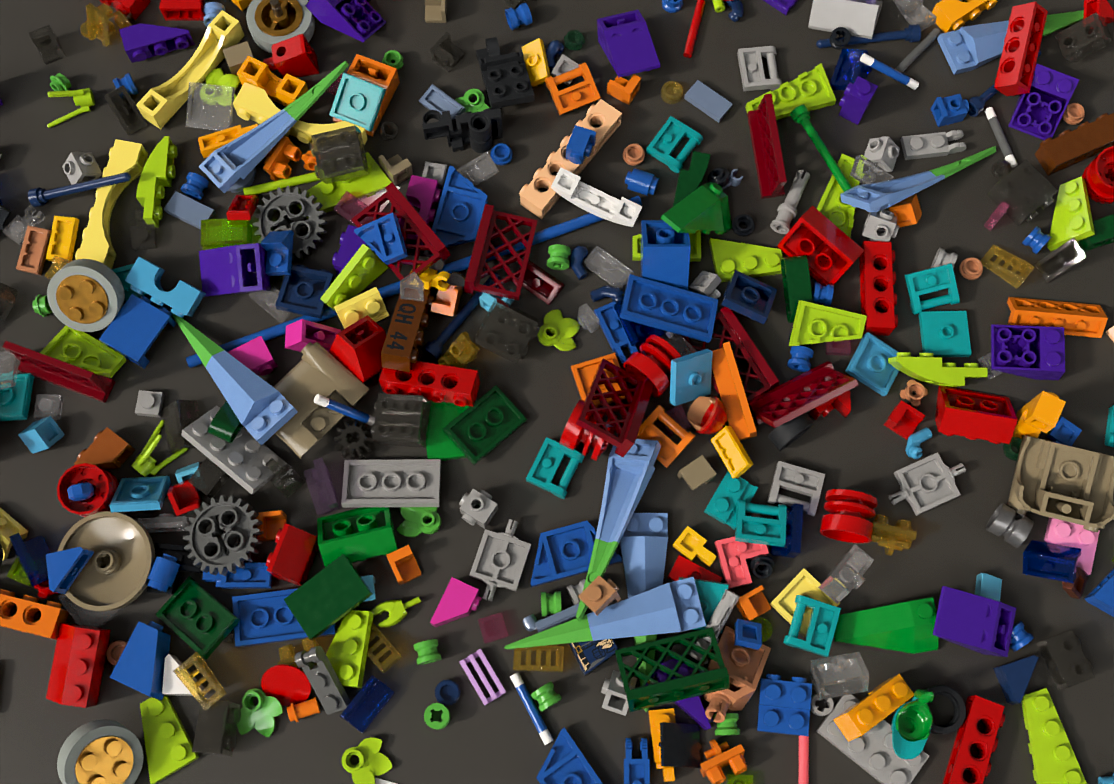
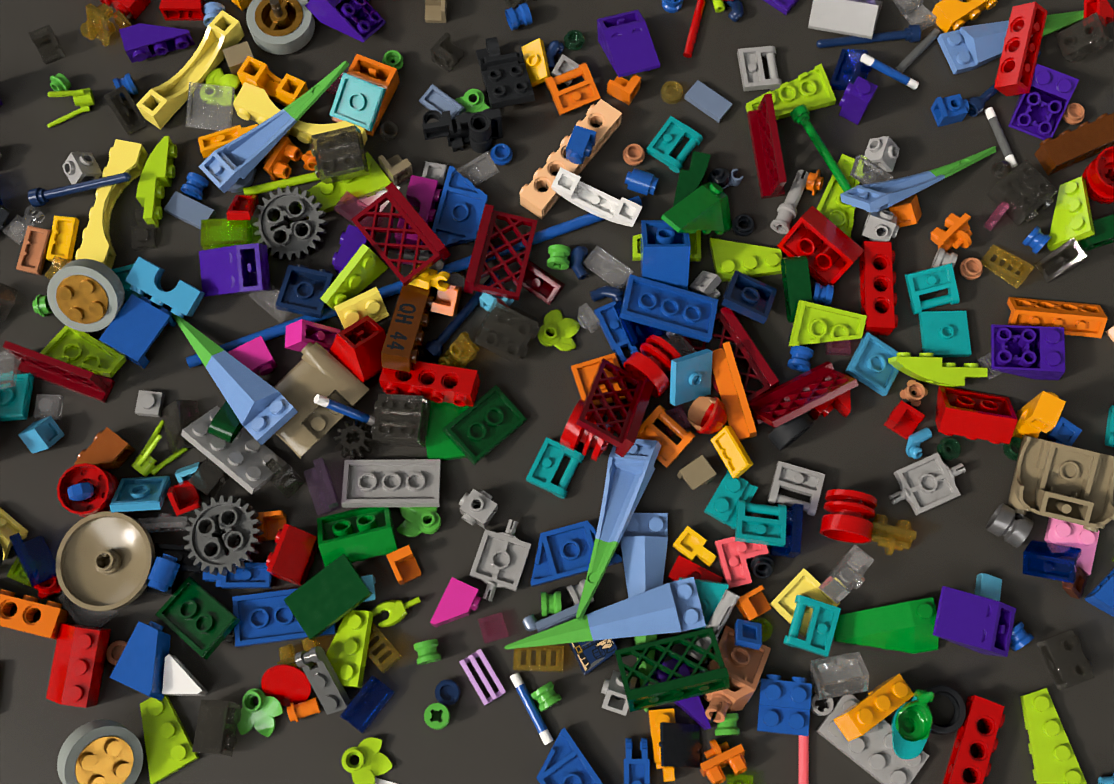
blue slope [46,547,94,594] -> none
clear yellow slope [173,652,226,711] -> none
blue slope [260,230,294,276] -> none
red torso [263,34,319,78] -> none
blue wing [354,212,408,265] -> none
clear slope [400,272,424,301] -> none
medium nougat bracket [578,575,621,616] -> none
black bush [829,27,851,50] -> none
light grey hinge [901,130,967,160] -> none
dark blue slope [993,655,1039,705] -> none
none -> orange plate [806,169,824,196]
none -> orange hips [931,213,973,252]
none -> clear green plate [937,438,961,461]

